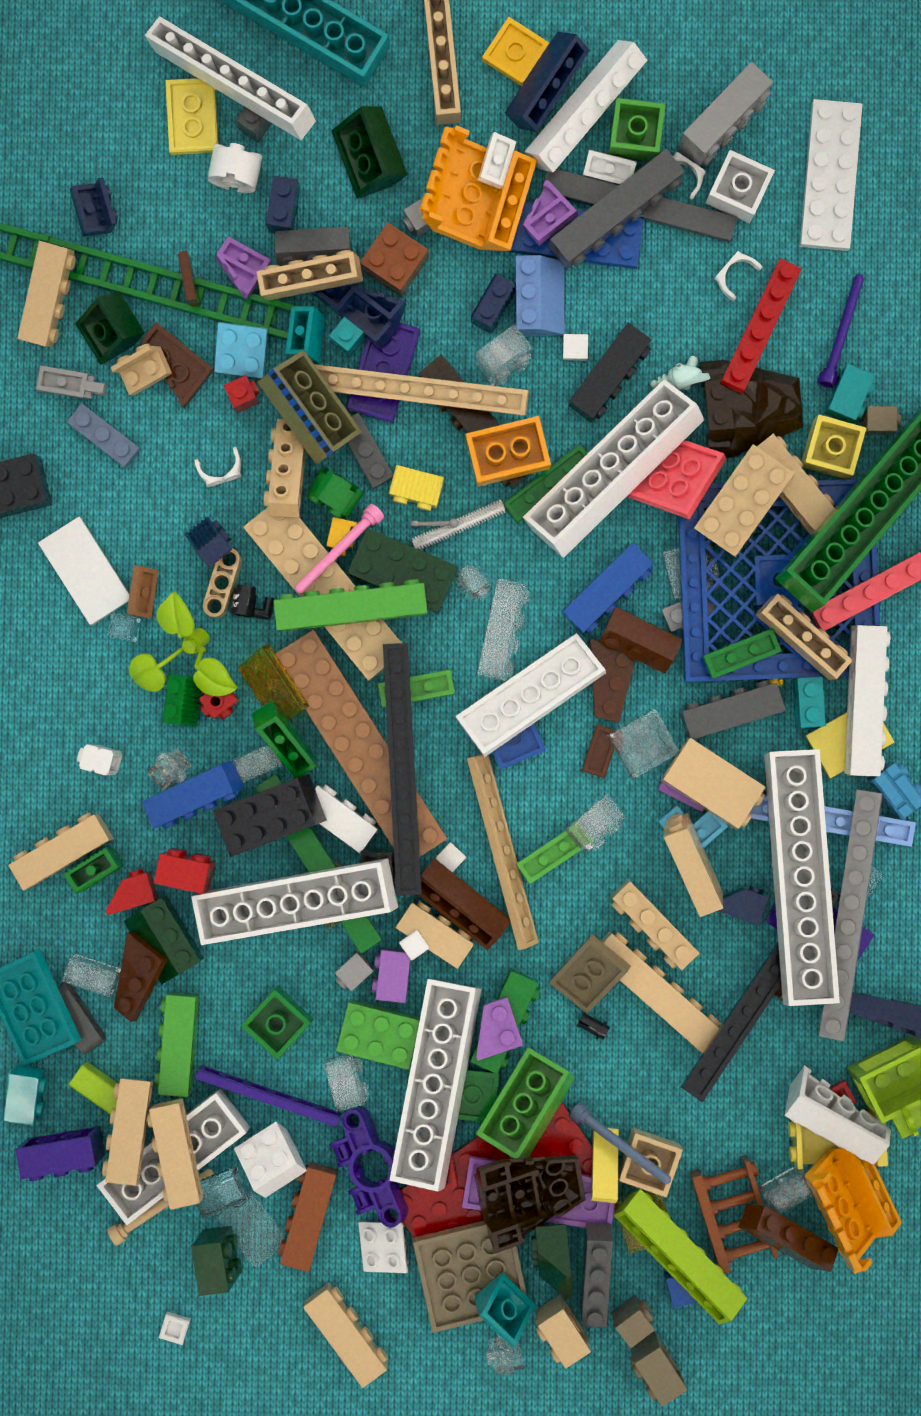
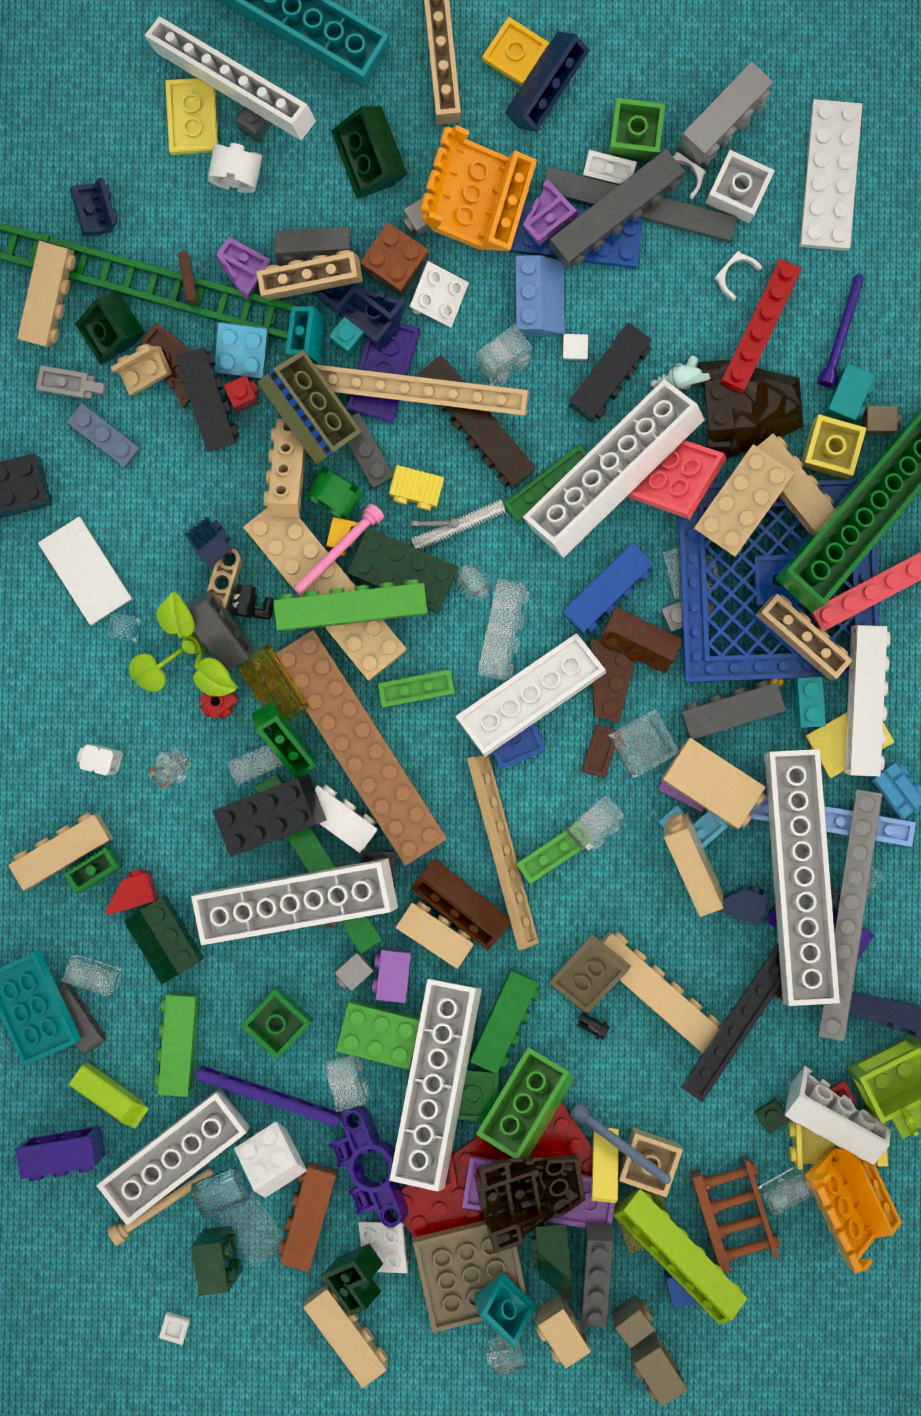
brick [4,1065,48,1125] -> none
tan brick [102,1078,153,1186] -> none
reddish brown wing [114,931,168,1022] -> none
medium nougat plate [127,566,159,619] -> none
blue brick [142,760,244,830] -> none
tan brick [147,1098,203,1210] -> none
red brick [154,848,216,894] -> none
green brick [162,674,202,727] -> none
white cap [194,447,241,487] -> none
dark blue brick [266,175,300,233] -> none
black plate [383,643,422,896] -> none
white piece [399,930,429,960] -> none
white piece [436,842,466,872] -> none
light orange brick [466,416,551,487] -> none
dark blue brick [471,274,515,334] -> none
medium lavender wing [476,996,523,1061] -> none
white plate [478,132,516,189] -> none
white brick [525,40,647,173] -> none
tan brick [610,879,700,970] -> none
green plate [702,628,782,679] -> none
reddish brown brick [738,1204,838,1272] -> none
none -> black brick [176,347,239,452]
none -> dark grey brick [186,590,253,670]
none -> dark green brick [322,1243,383,1316]
none -> white hinge [409,261,469,328]
none -> dark green plate [754,1098,790,1134]

